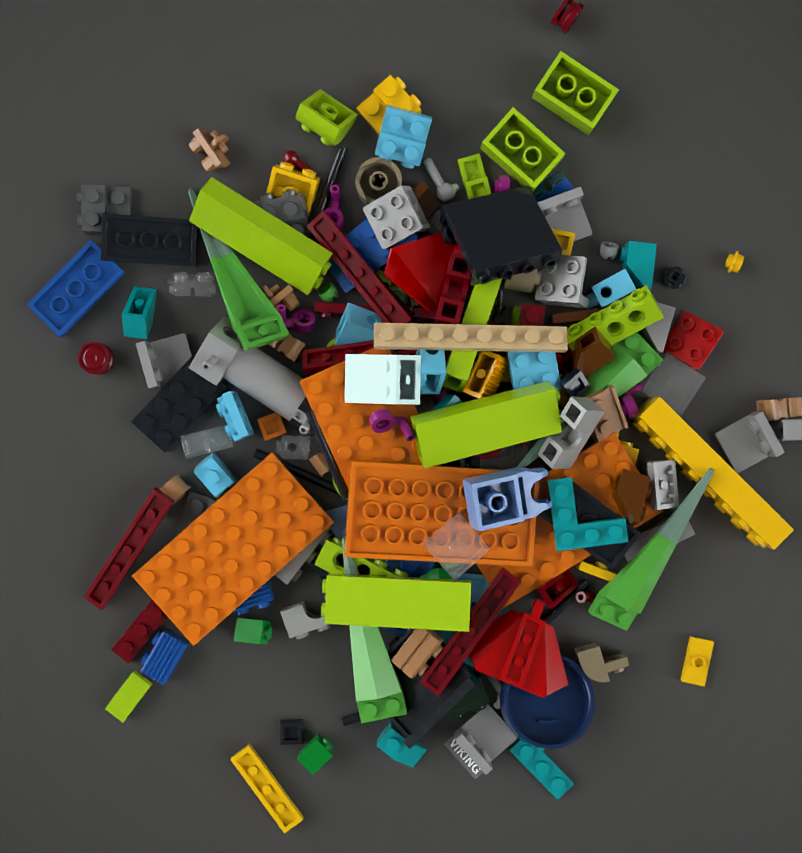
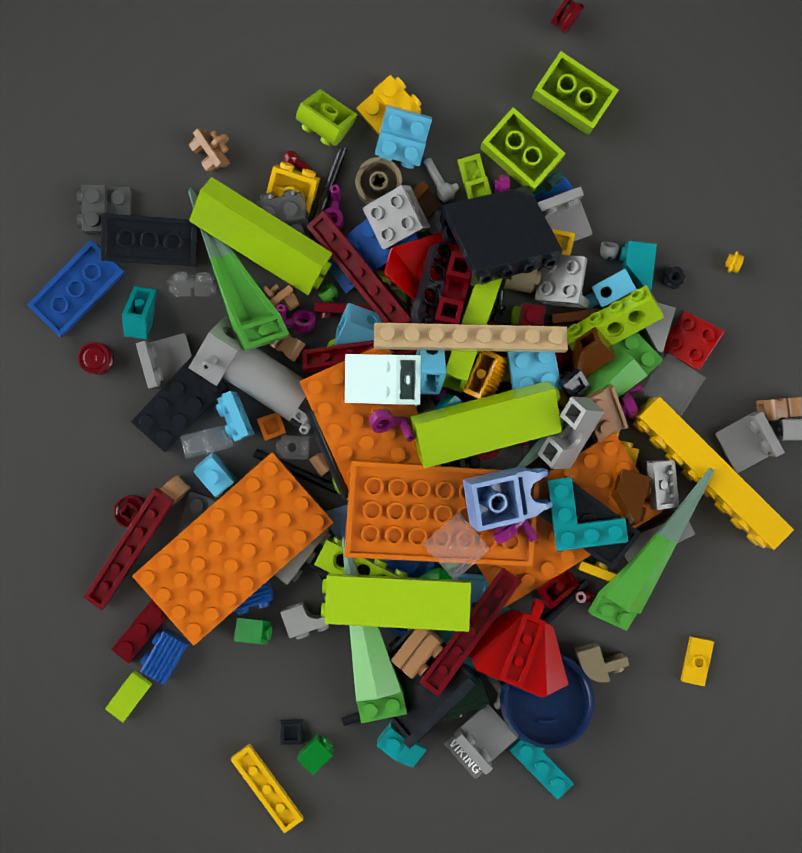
none -> dark red wheel [113,495,145,528]
none -> black beam [411,242,451,324]
none -> magenta plate [492,519,538,544]

